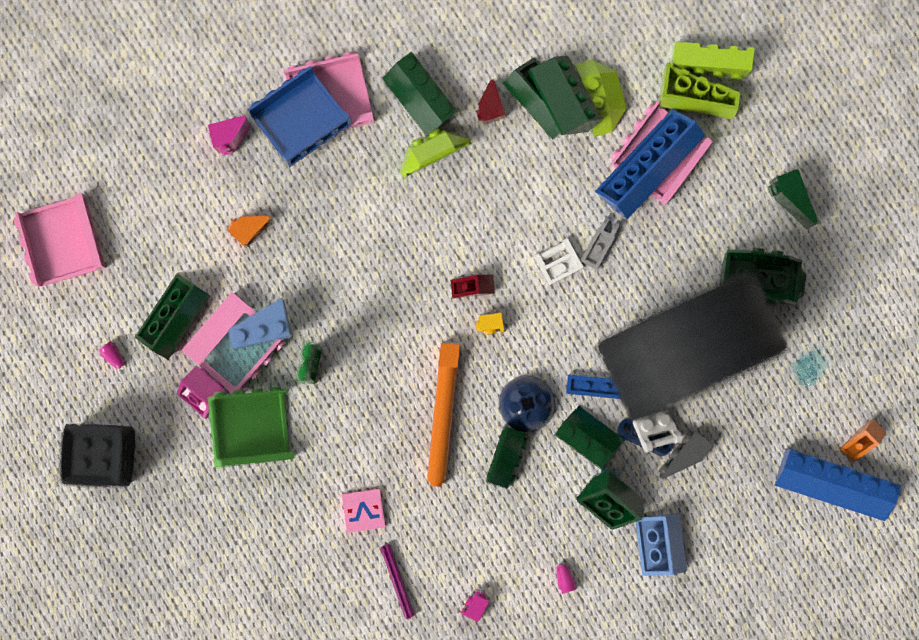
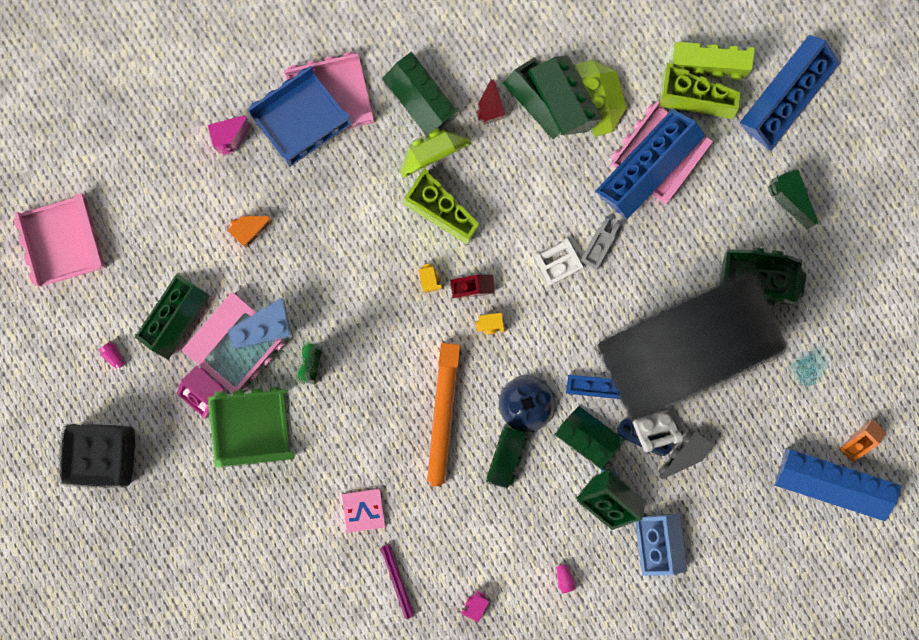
none -> lime wedge [403,168,479,245]
none -> yellow brick [418,263,442,293]
none -> blue slope [739,35,840,151]

